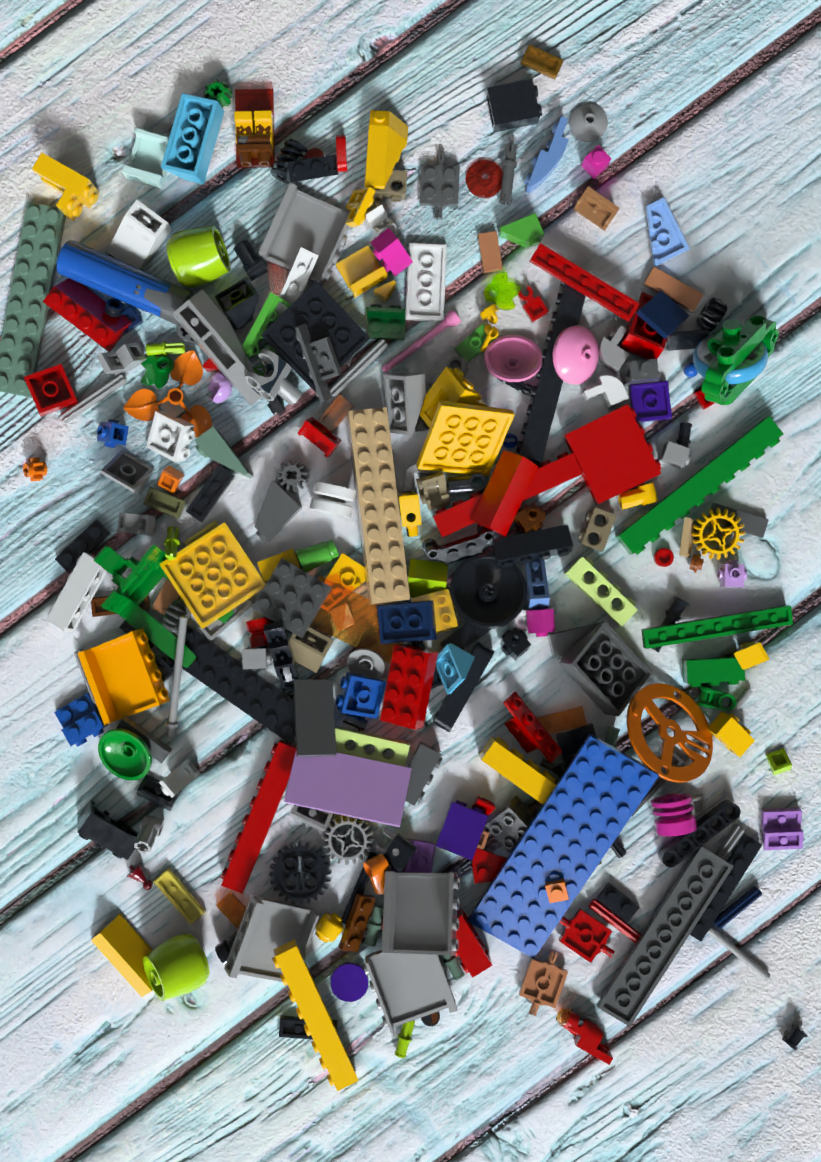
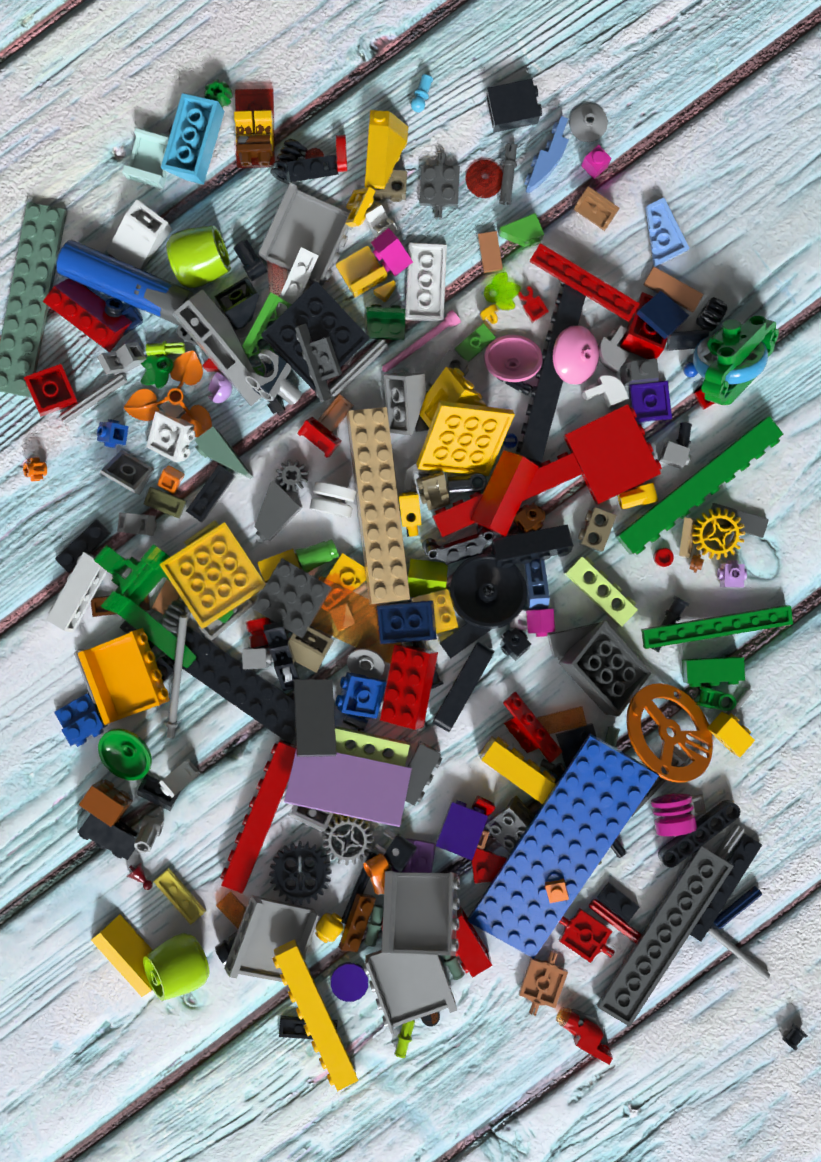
yellow brick [32,152,99,221] -> none
dark grey tile [116,715,172,764] -> none
lime axle [164,526,180,561] -> none
medium azure slope [436,643,475,695] -> none
yellow hand [480,324,499,352] -> none
pearl gold plate [521,44,564,80] -> none
yellow slope [734,642,770,670] -> none
medium lavender slope [761,807,803,850] -> none
lime slope [766,748,792,776] -> none
none -> dark orange brick [79,779,133,827]
none -> medium azure pin [411,74,433,113]

